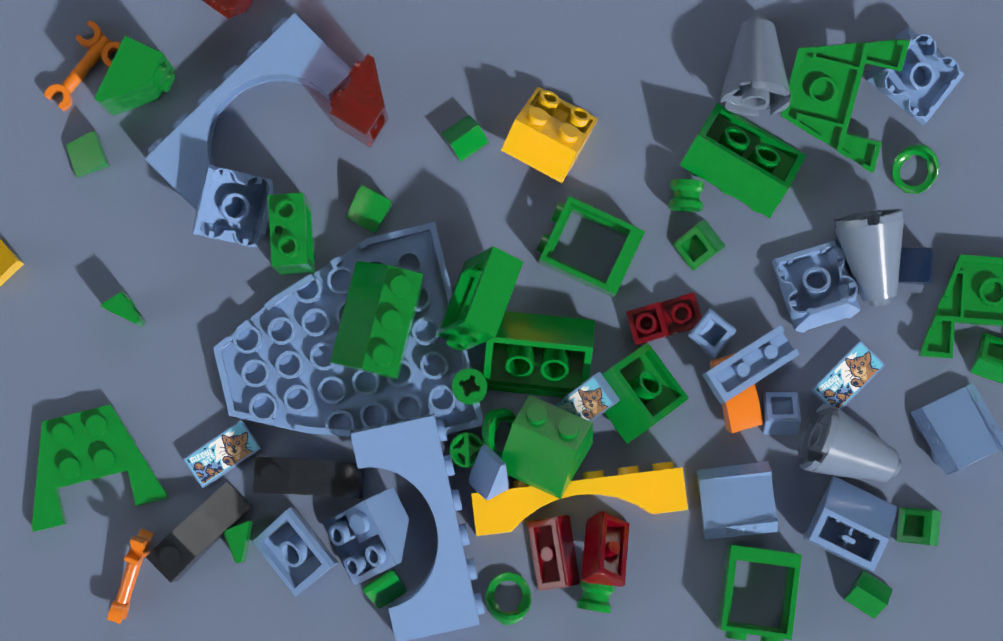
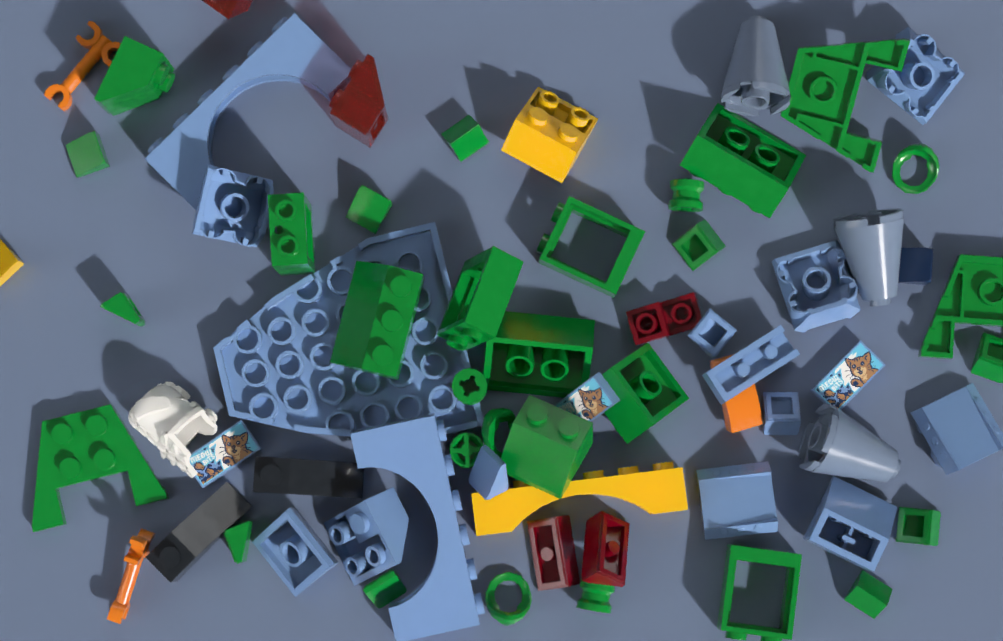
none -> white helmet [128,382,218,478]

